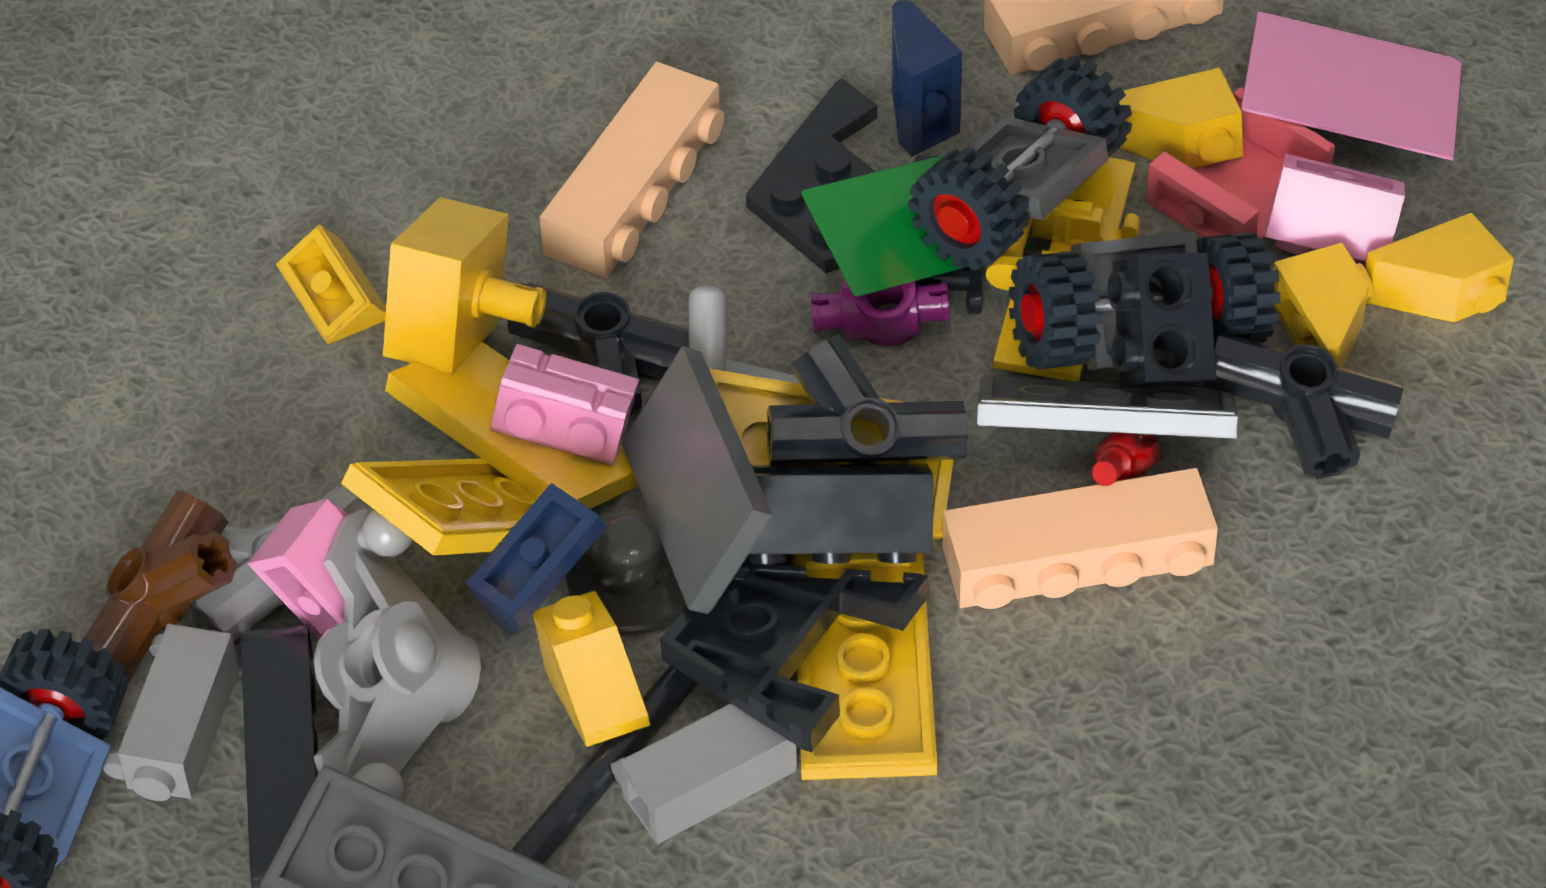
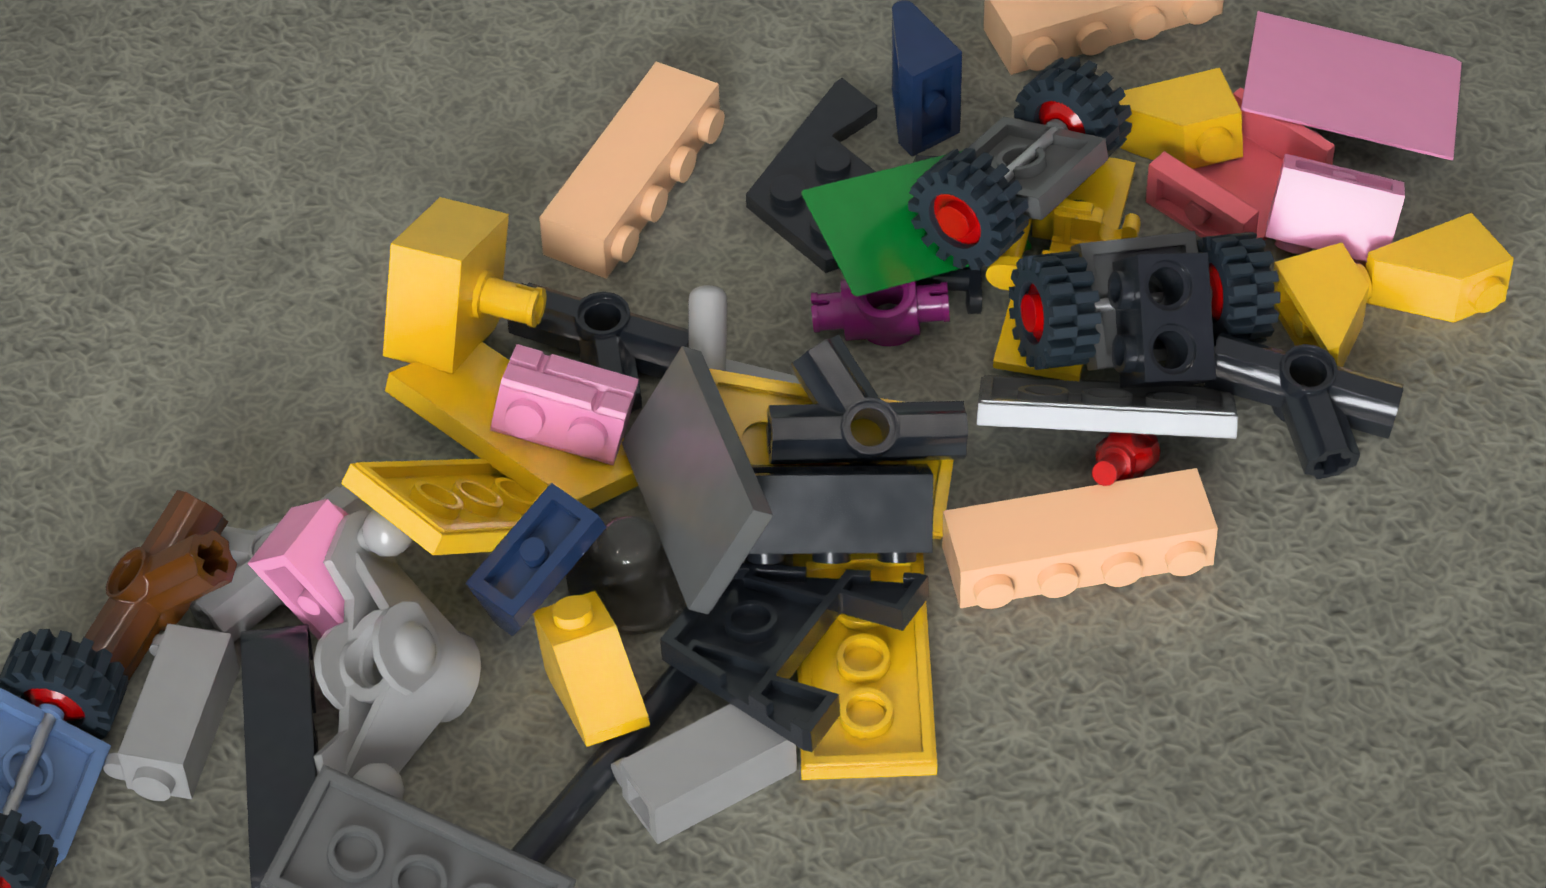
yellow slope [276,224,386,344] -> none

